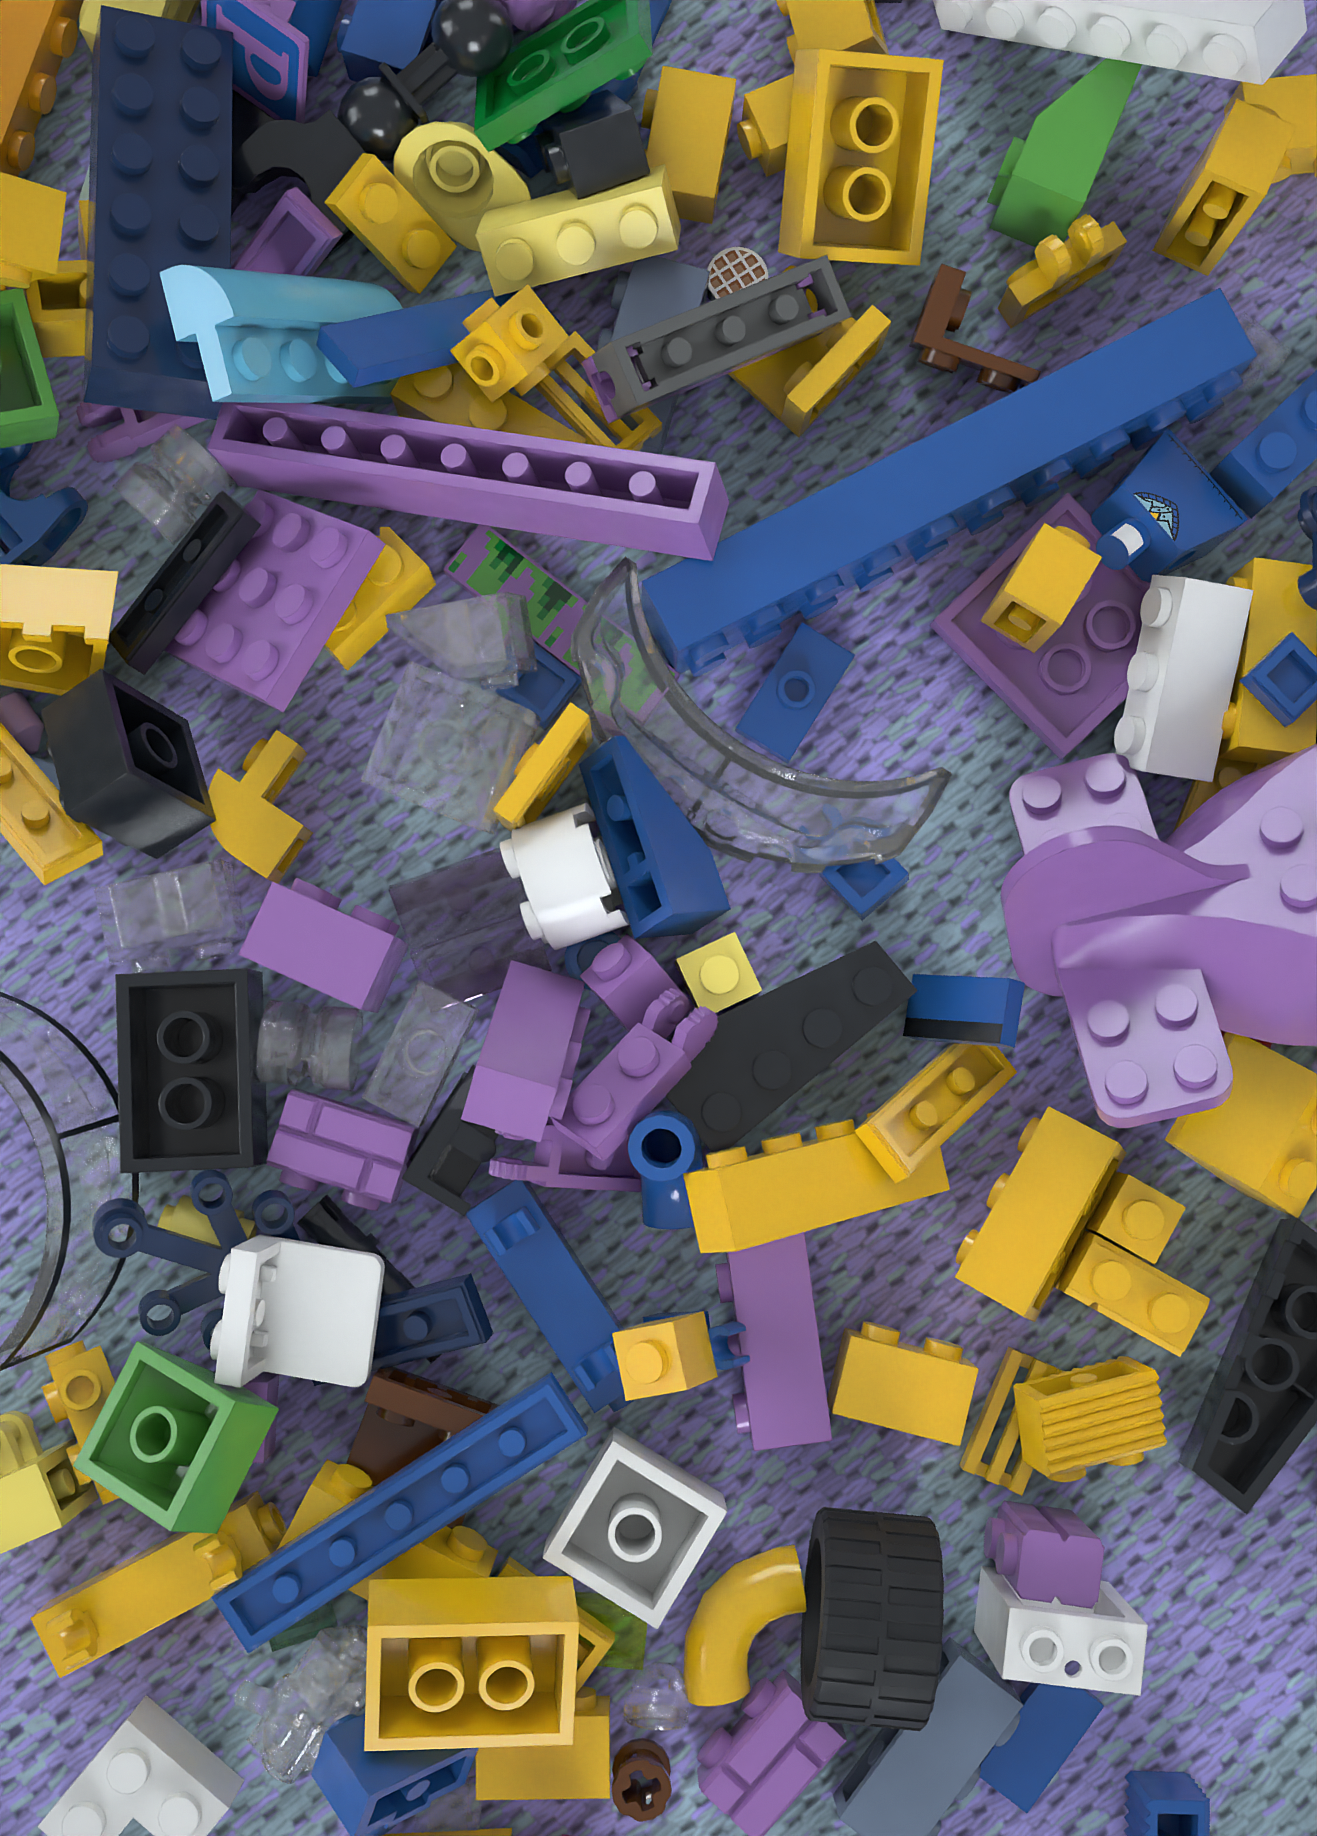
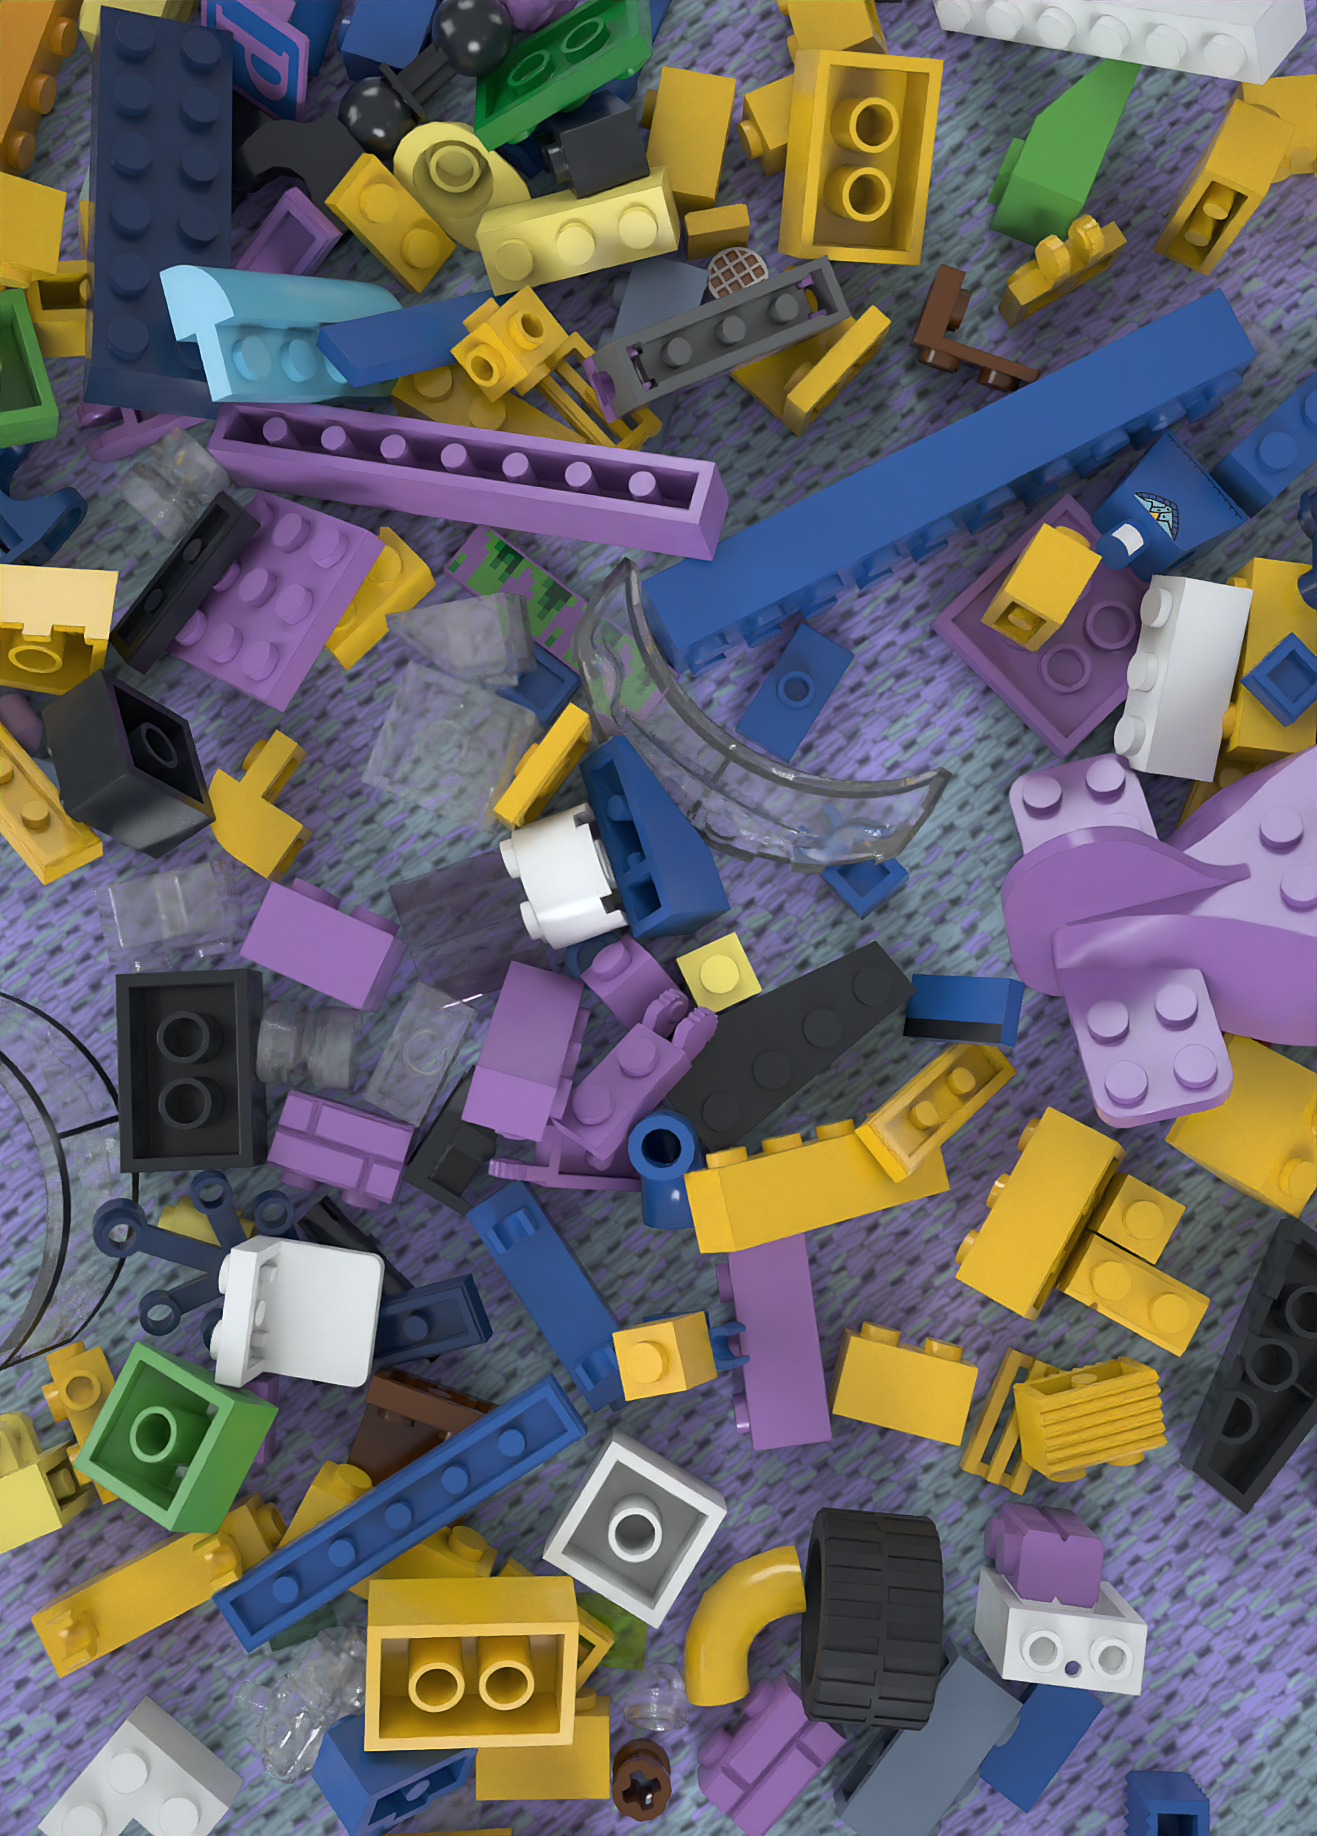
none -> yellow tile [683,203,750,261]

